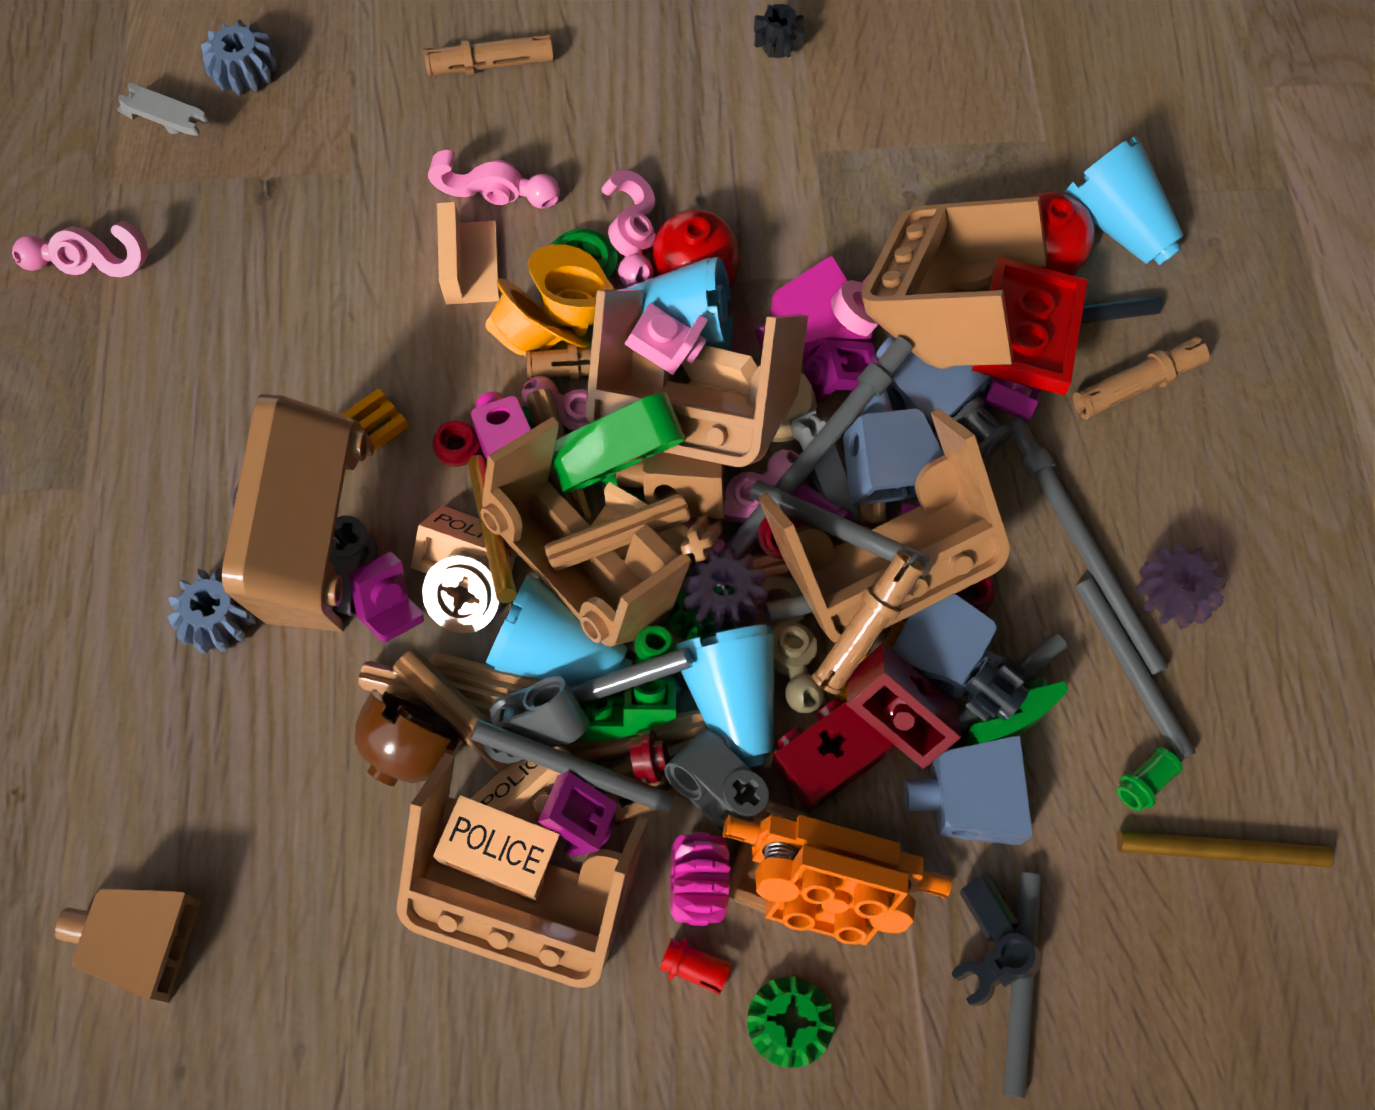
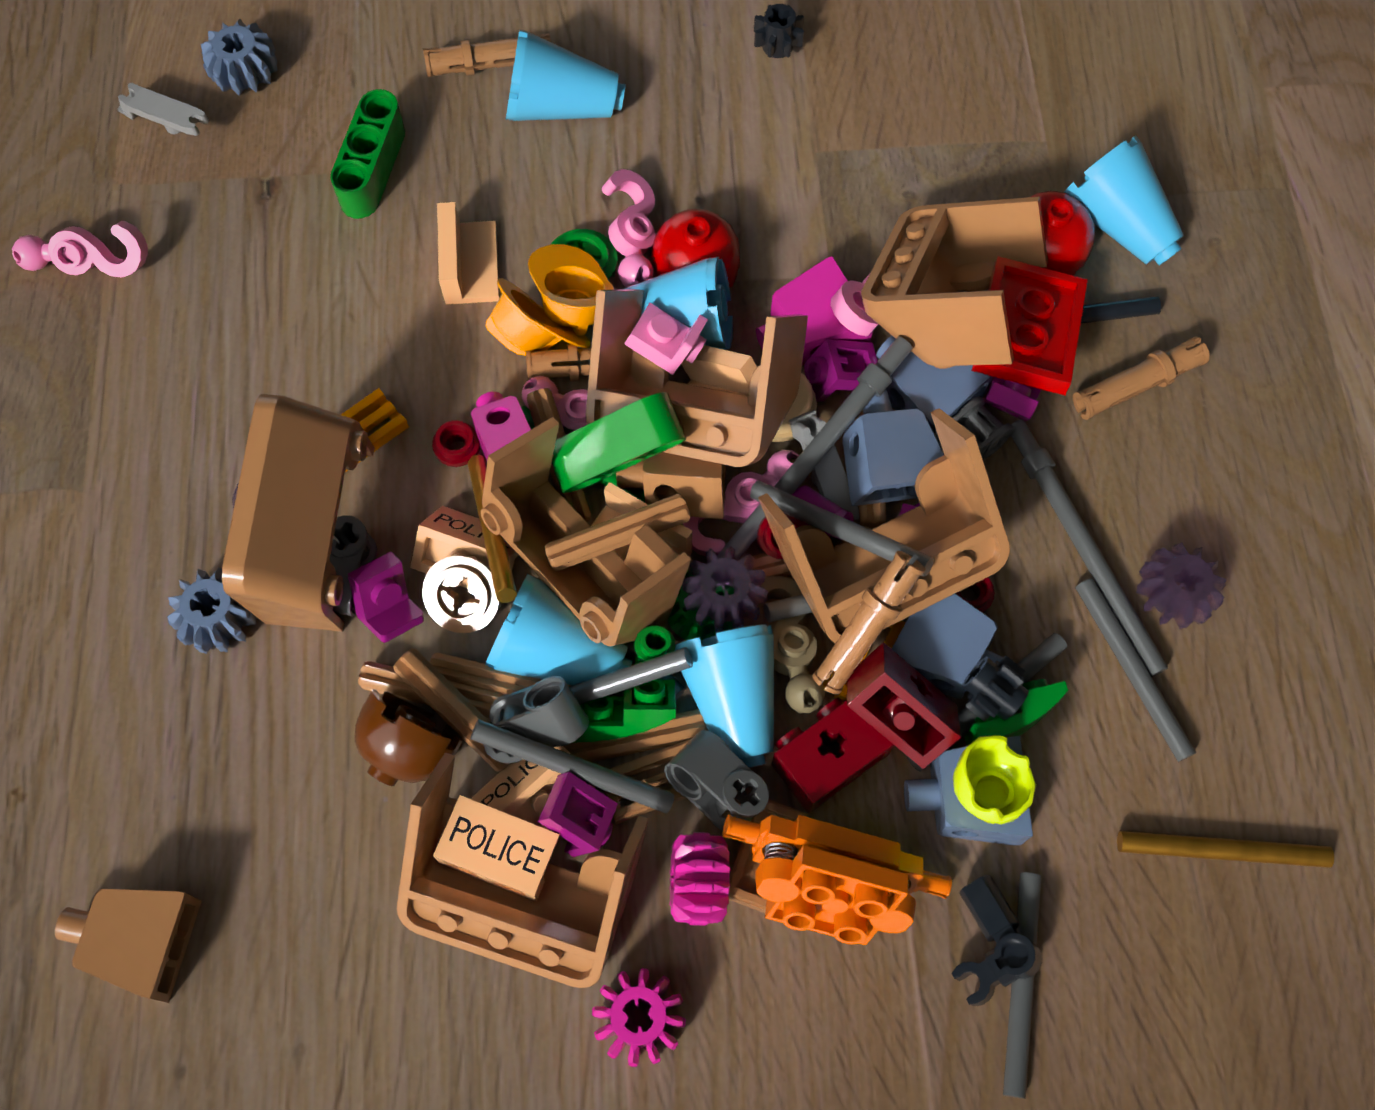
bright pink piece [428,150,560,209] -> none
dark red plate [630,729,670,783] -> none
red pin [659,937,732,995] -> none
medium nougat axle [681,515,722,562] -> none
green gear [747,976,835,1068] -> none
green pin [1116,747,1183,811] -> none
none -> green beam [330,89,406,219]
none -> medium azure cone [506,30,625,121]
none -> dark pink gear [592,968,686,1067]
none -> neon yellow hair [952,735,1036,825]

